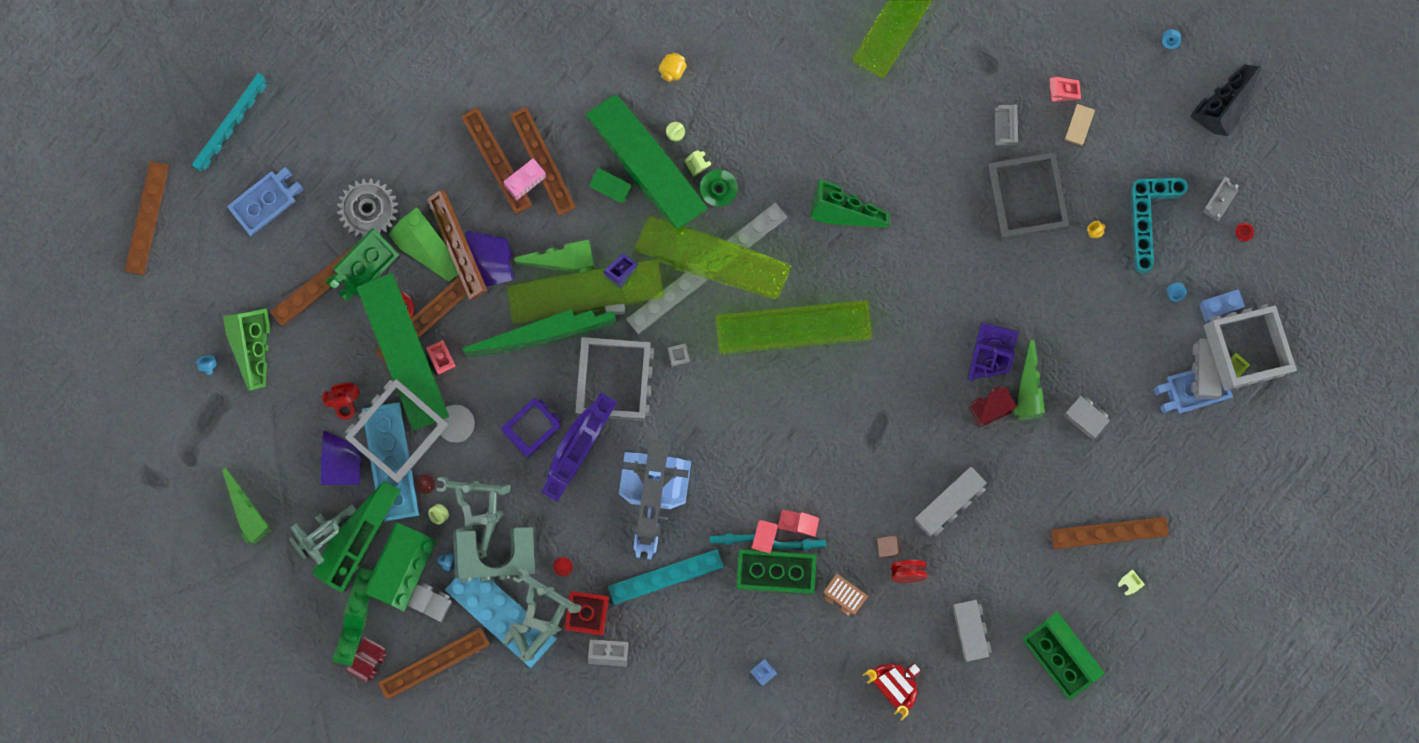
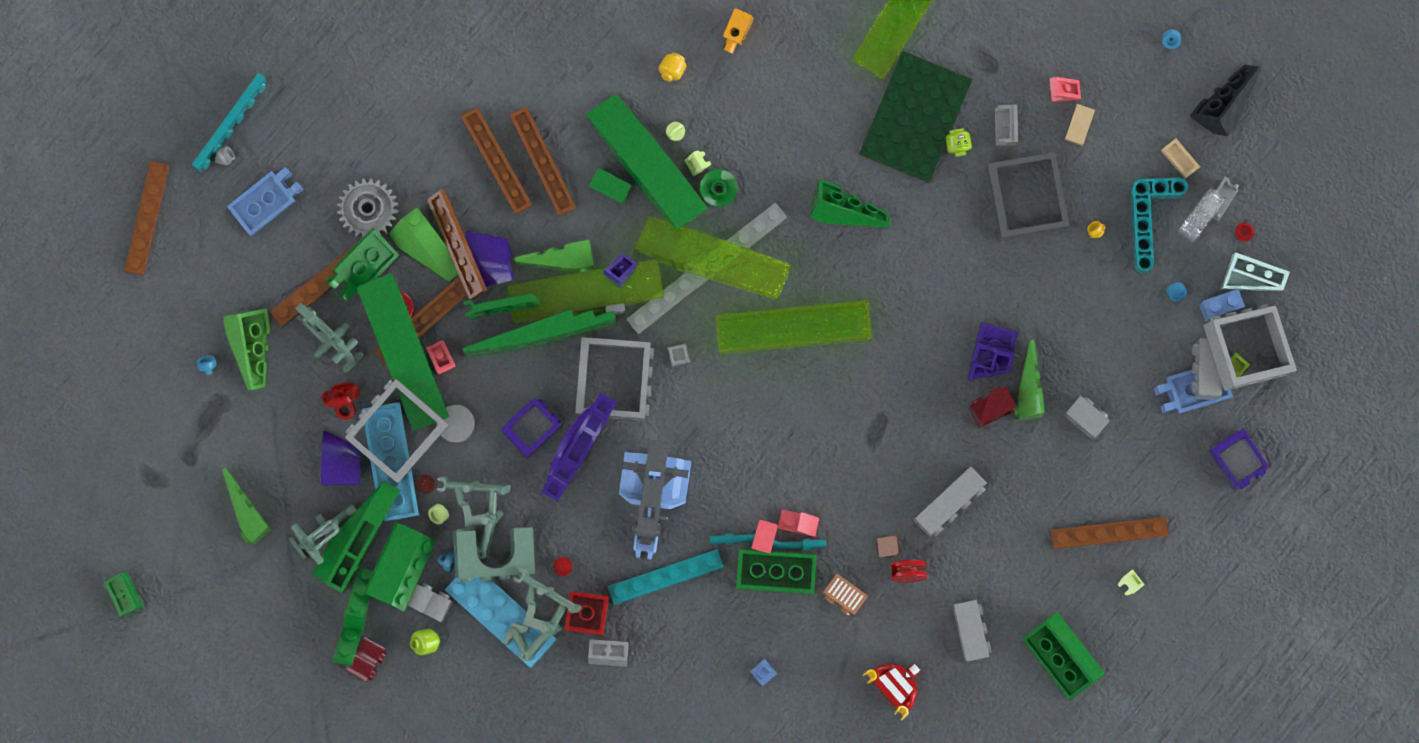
dark orange plate [378,628,490,700] -> none
bright pink brick [504,158,546,201] -> none
none -> green hinge [104,573,144,617]
none -> light grey plate [215,146,235,165]
none -> sand green piece [296,303,364,373]
none -> lime head [410,629,440,656]
none -> green tile [464,294,542,320]
none -> light orange torso [723,8,754,54]
none -> dark green plate [859,51,973,183]
none -> lime head [945,128,972,157]
none -> tan tile [1161,138,1200,179]
none -> clear plate [1178,187,1226,243]
none -> window [1209,428,1269,489]
none -> light aqua wedge [1220,252,1290,291]

